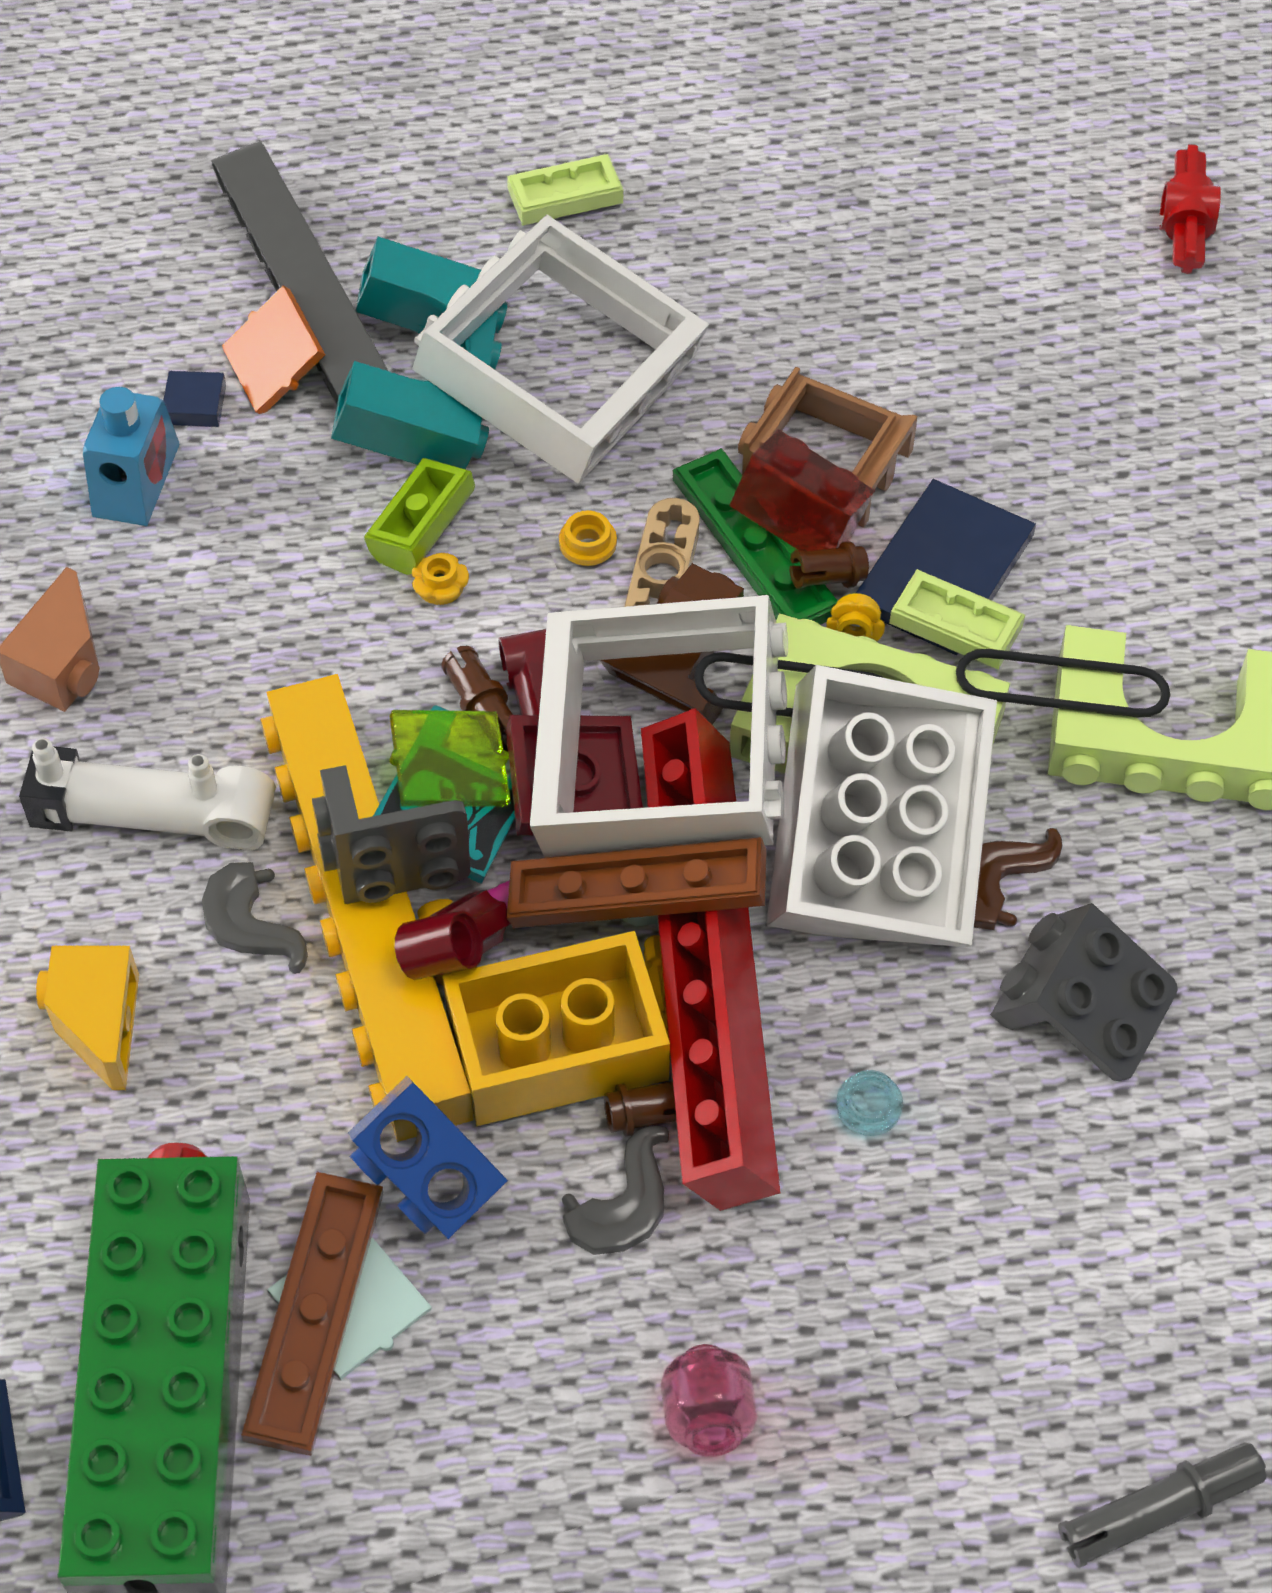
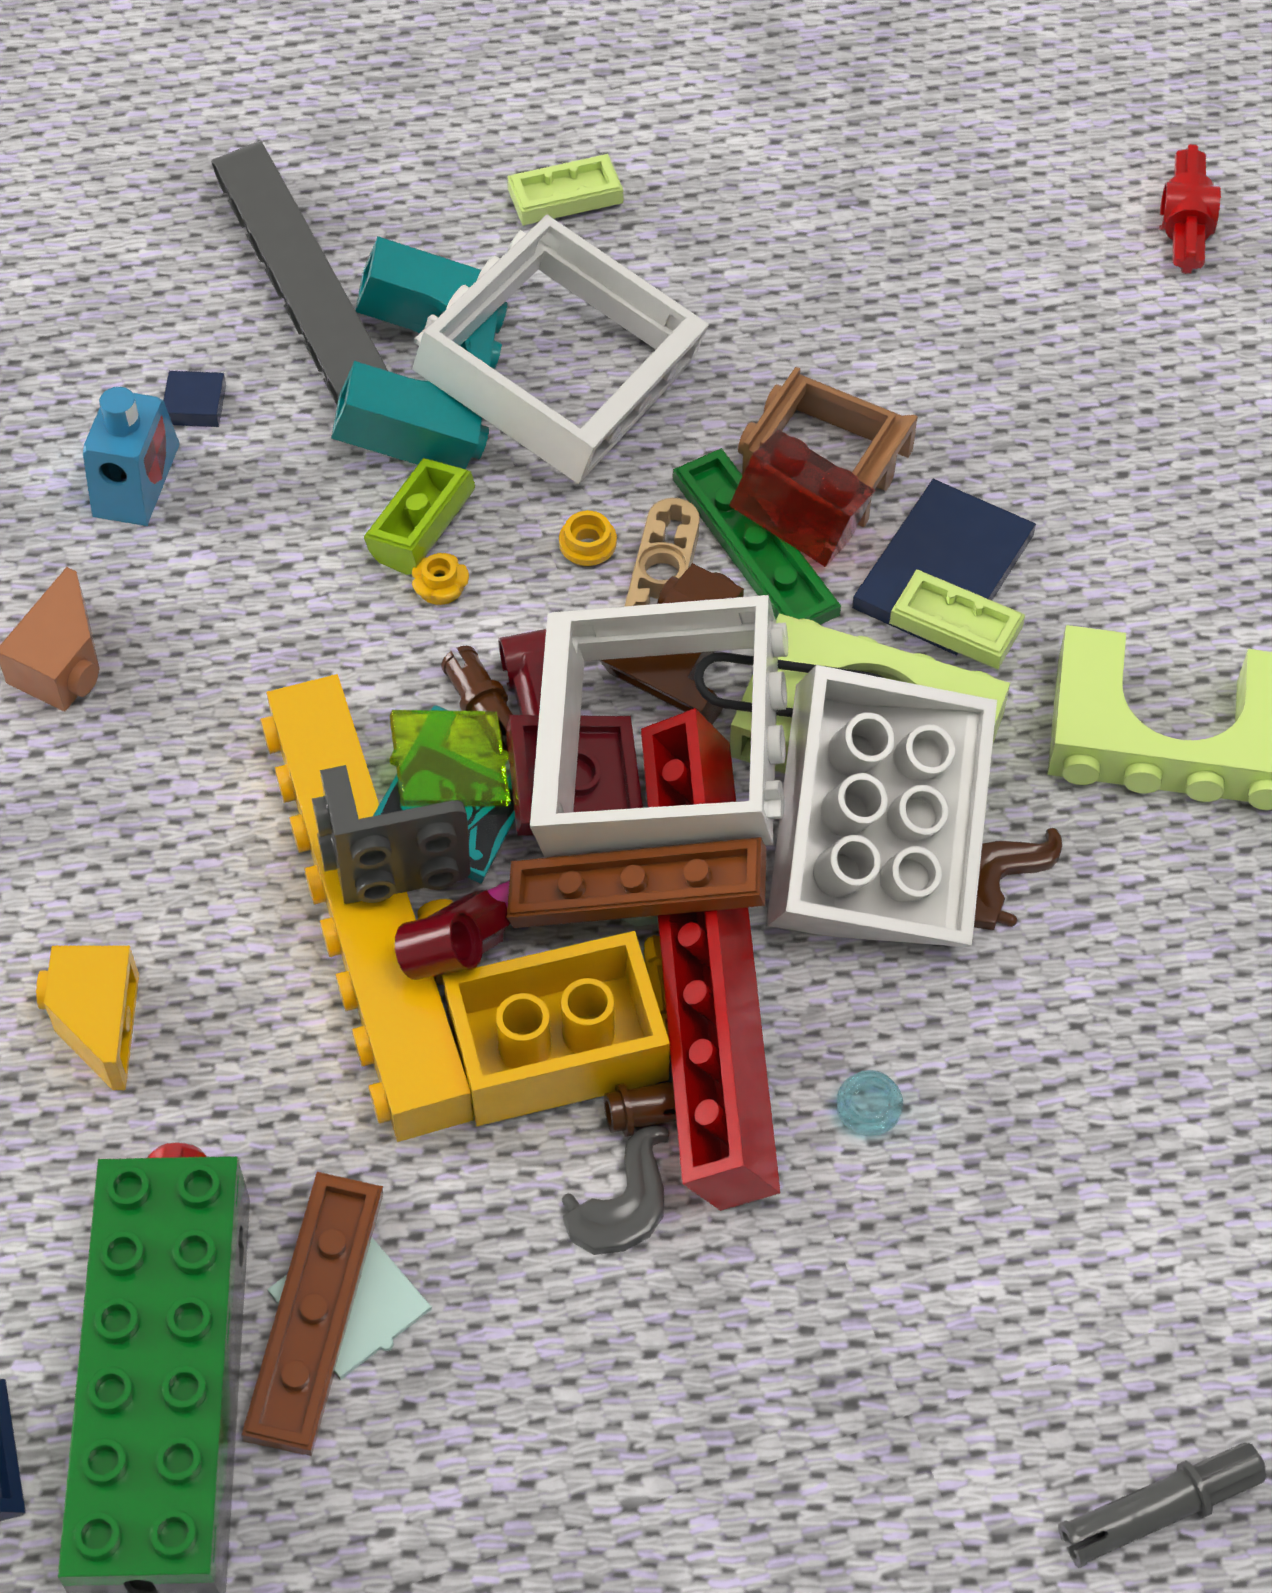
white piece [19,738,276,850] -> none
dark grey piece [202,862,308,974] -> none
piece [222,286,325,414] -> none
blue brick [348,1076,508,1239] -> none
clear pink head [661,1344,758,1457] -> none
reddish brown pin [790,541,869,589] -> none
yellow plate [826,593,885,641] -> none
black piece [956,649,1171,718] -> none
dark grey bracket [990,903,1178,1081] -> none

